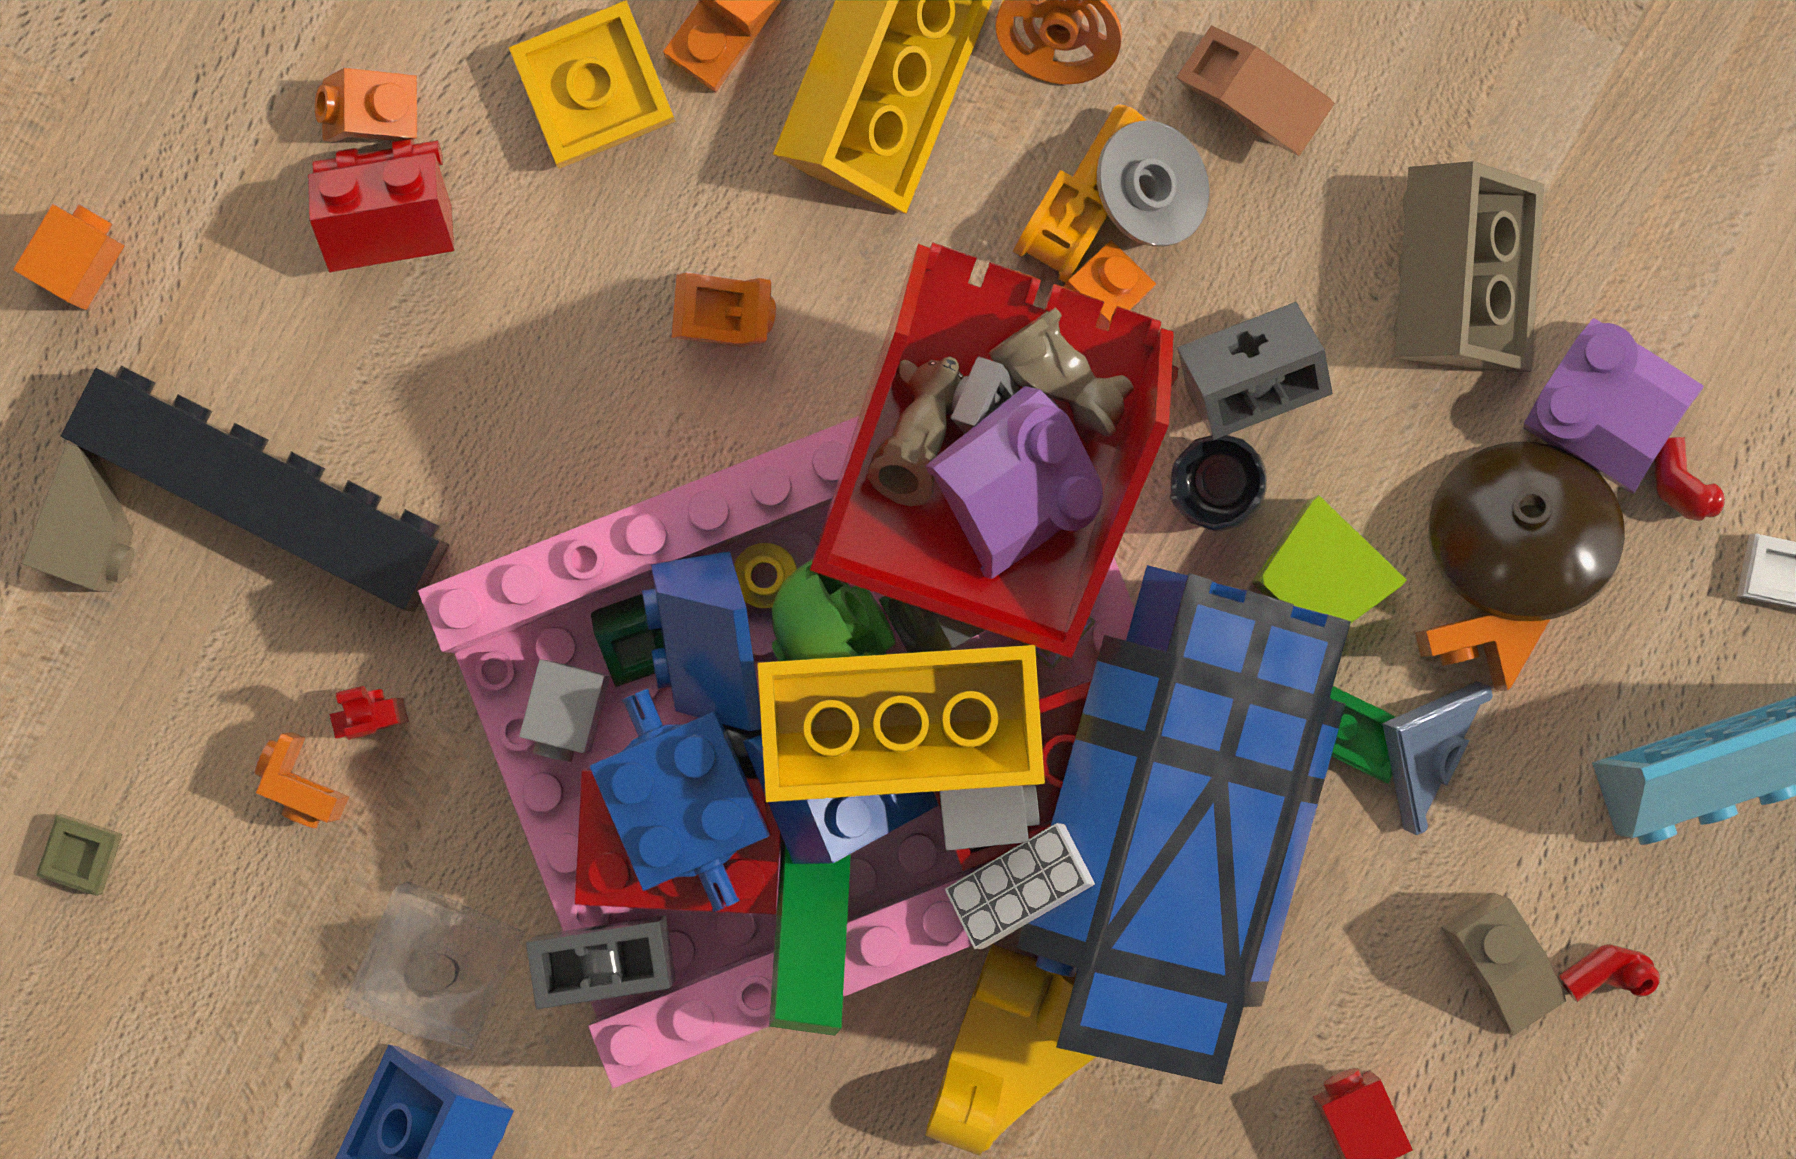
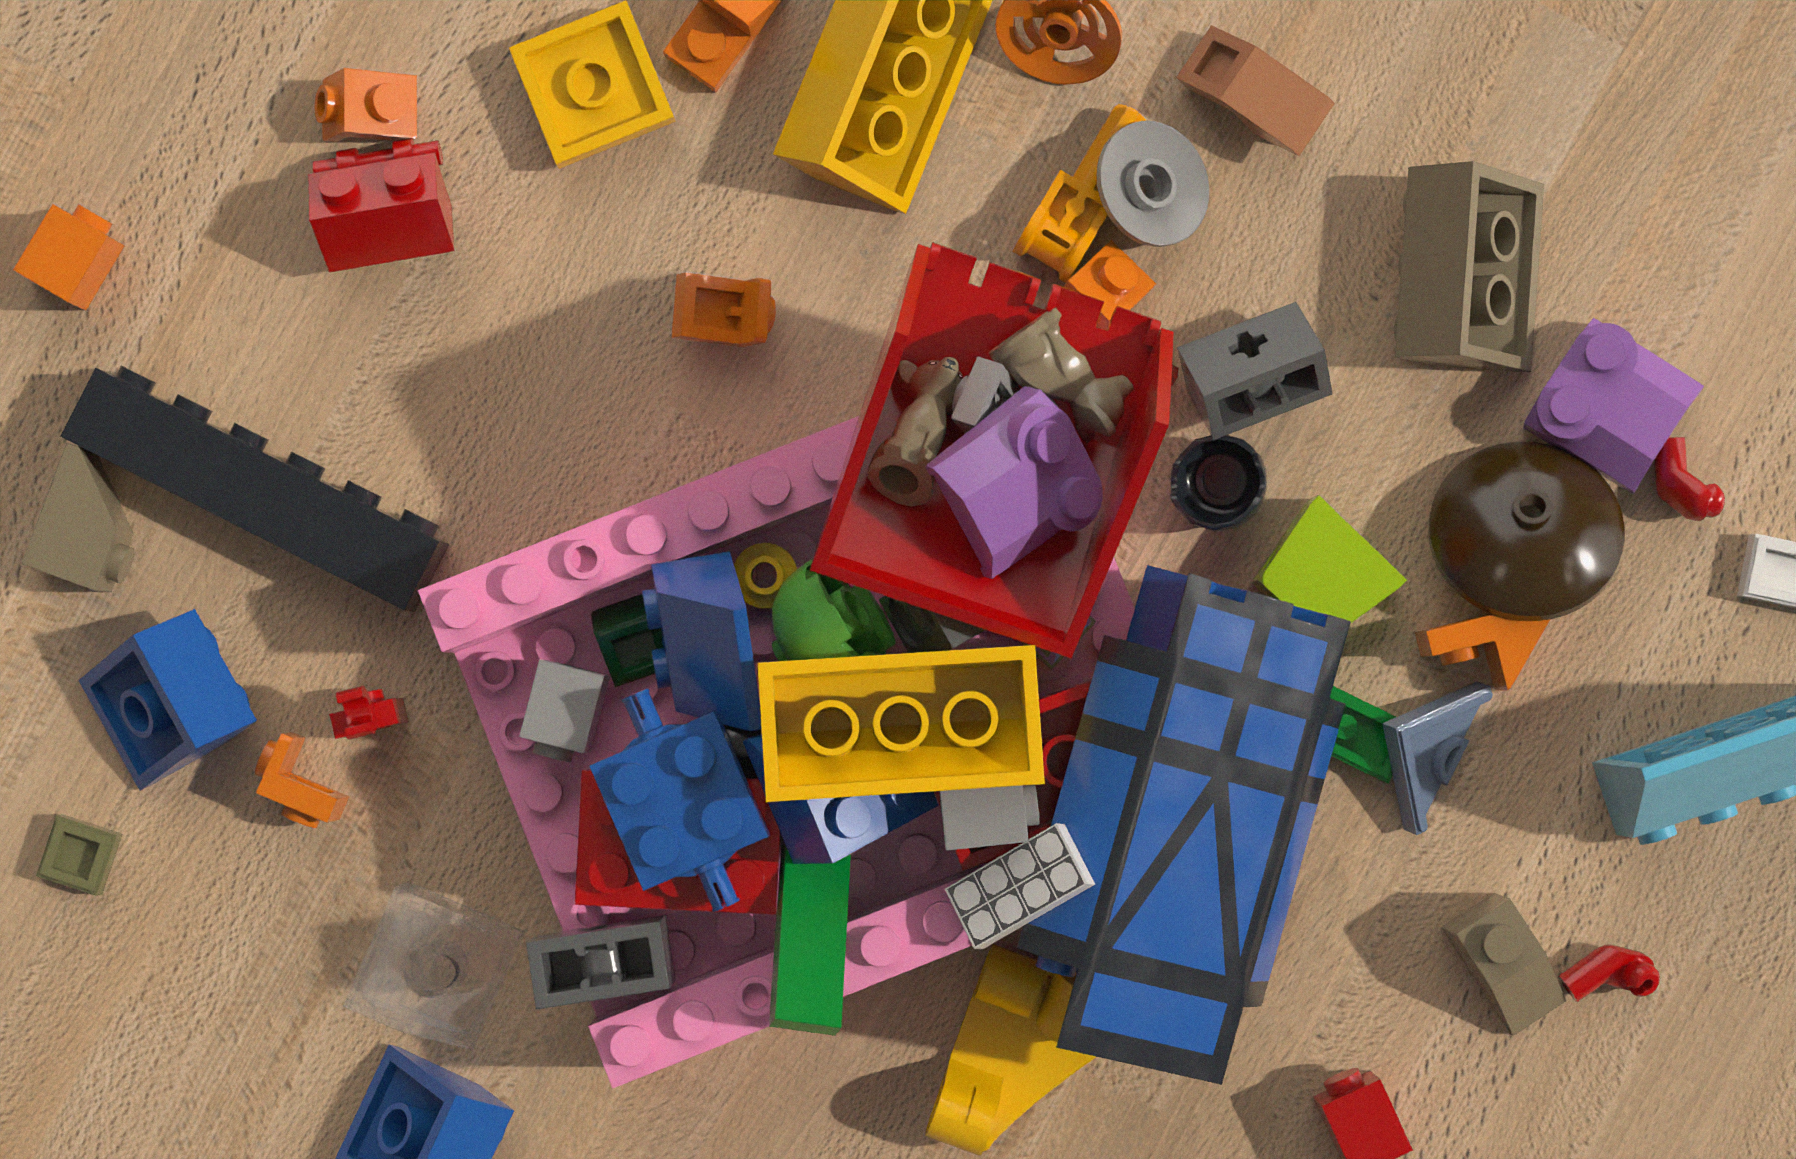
none -> blue slope [78,609,257,791]

